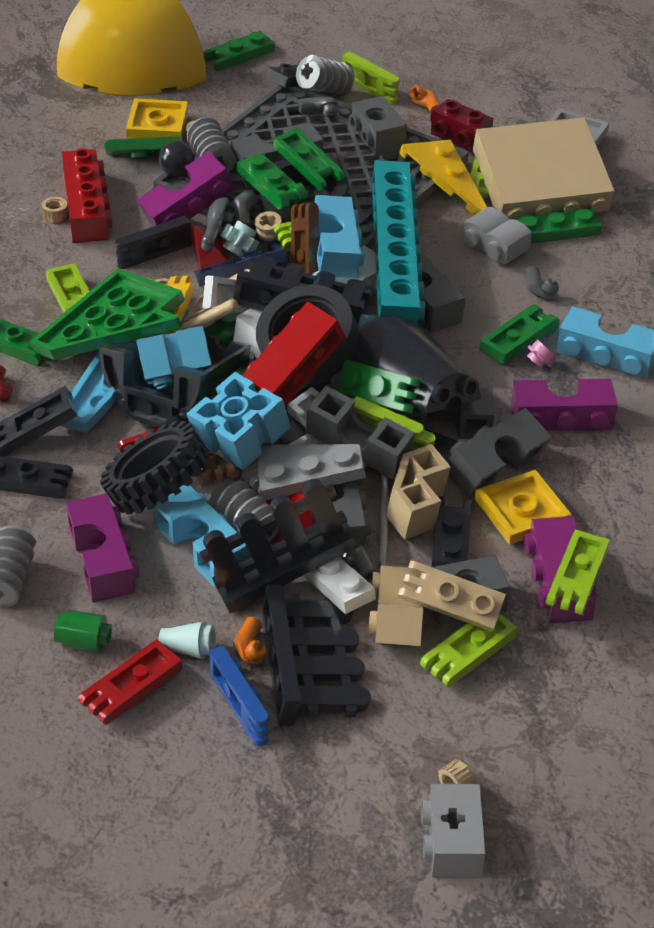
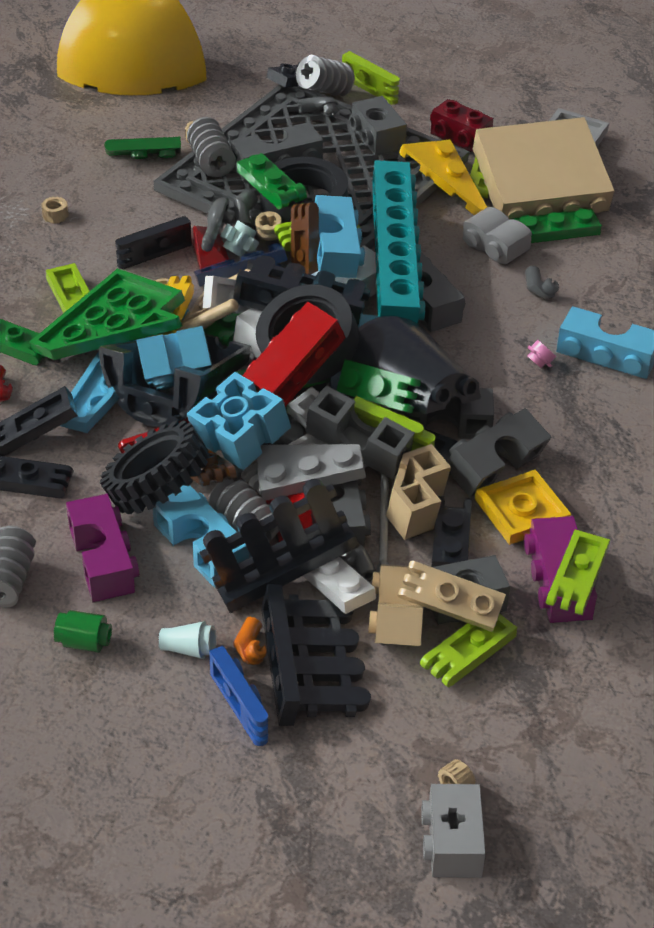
red brick [62,148,113,243] -> none
red hinge [78,639,182,725] -> none
yellow plate [126,98,188,141] -> none
magenta arch [137,151,235,226] -> none
black piece [159,141,195,177] -> none
green hinge [203,31,275,71] -> none
green hinge [274,128,345,191] -> none
orange arm [409,85,440,114] -> none
green plate [479,304,560,365] -> none
magenta arch [511,379,618,431] -> none

